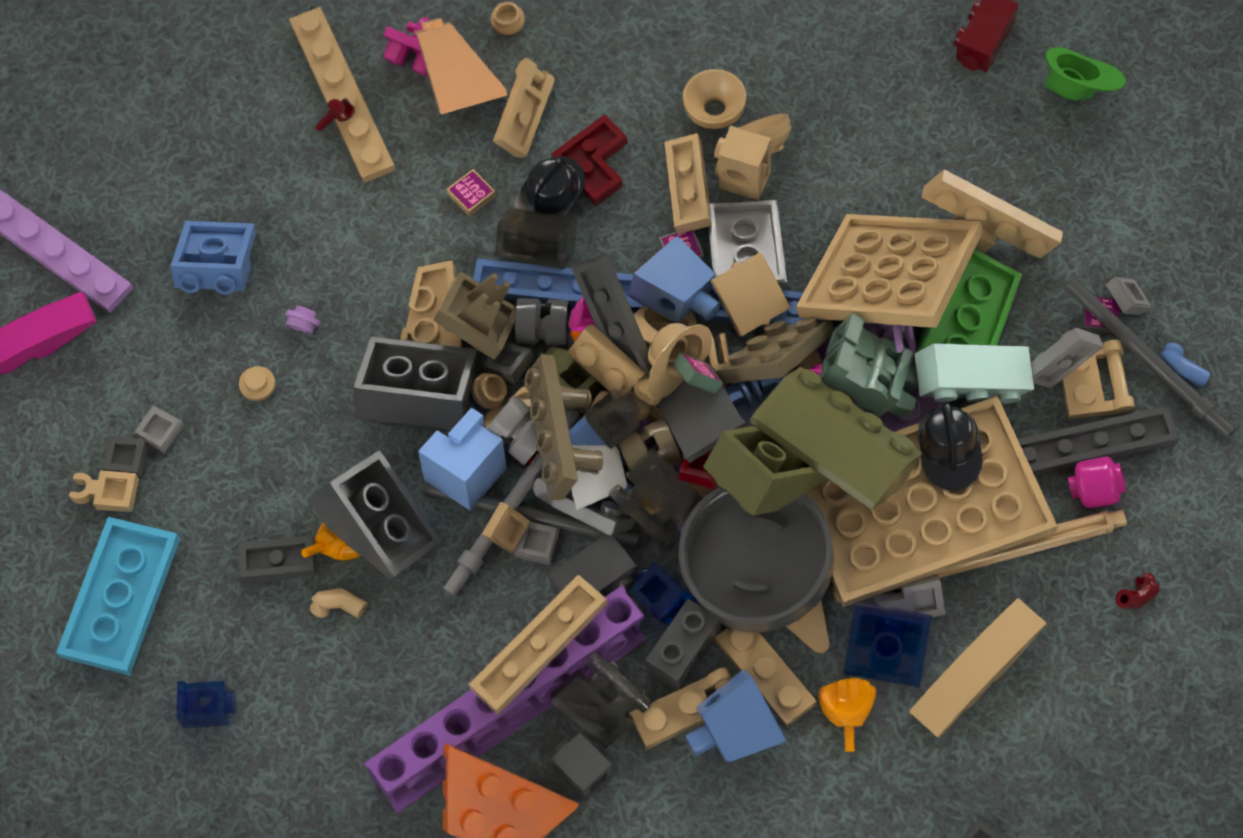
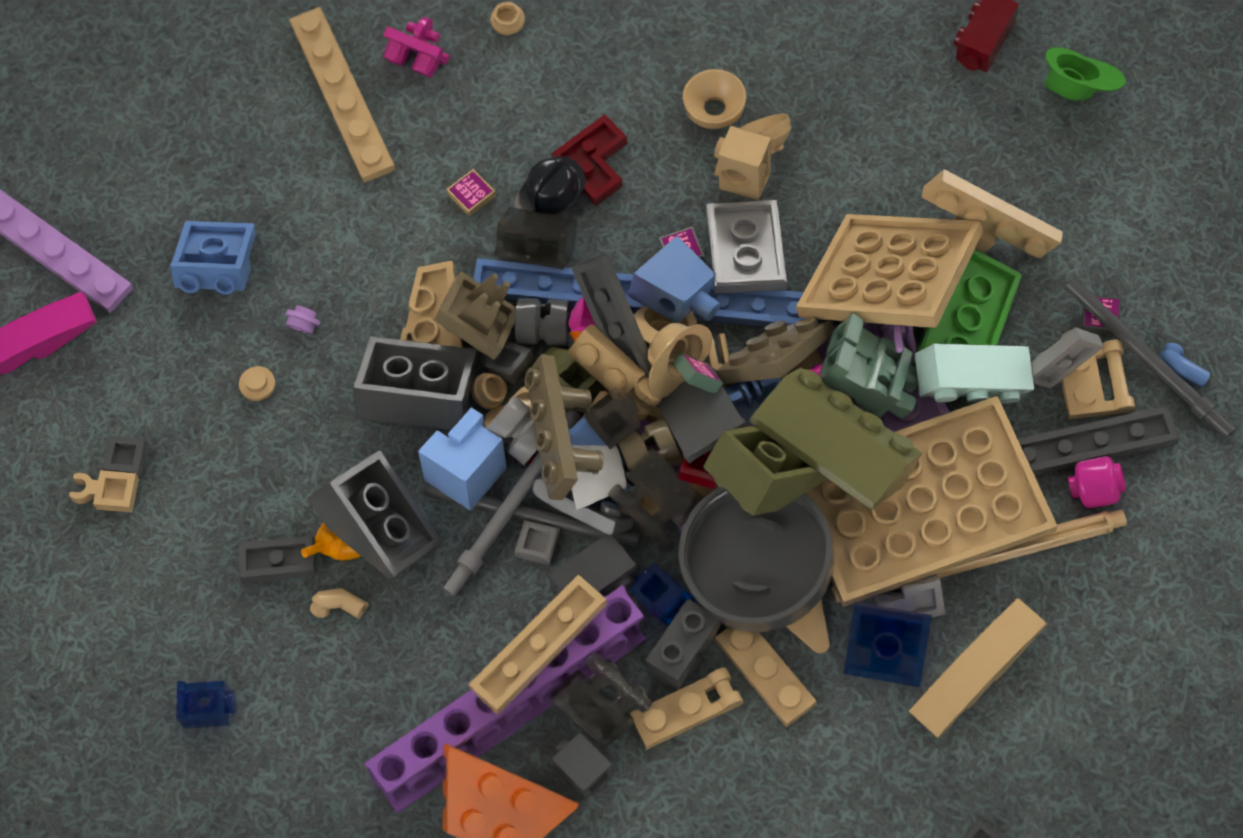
medium azure plate [56,517,180,676] -> none
light grey tile [133,405,184,454] -> none
dark red hand [315,98,355,131] -> none
light nougat slope [416,18,507,114] -> none
tan tile [482,502,531,553] -> none
tan plate [493,58,555,158] -> none
tan plate [664,133,712,234] -> none
medium blue torso [685,669,786,762] -> none
tan piece [710,252,791,337] -> none
light orange piece [818,677,876,752] -> none
black piece [918,403,982,490] -> none
light grey tile [1106,277,1151,315] -> none
dark red arm [1115,573,1160,610] -> none

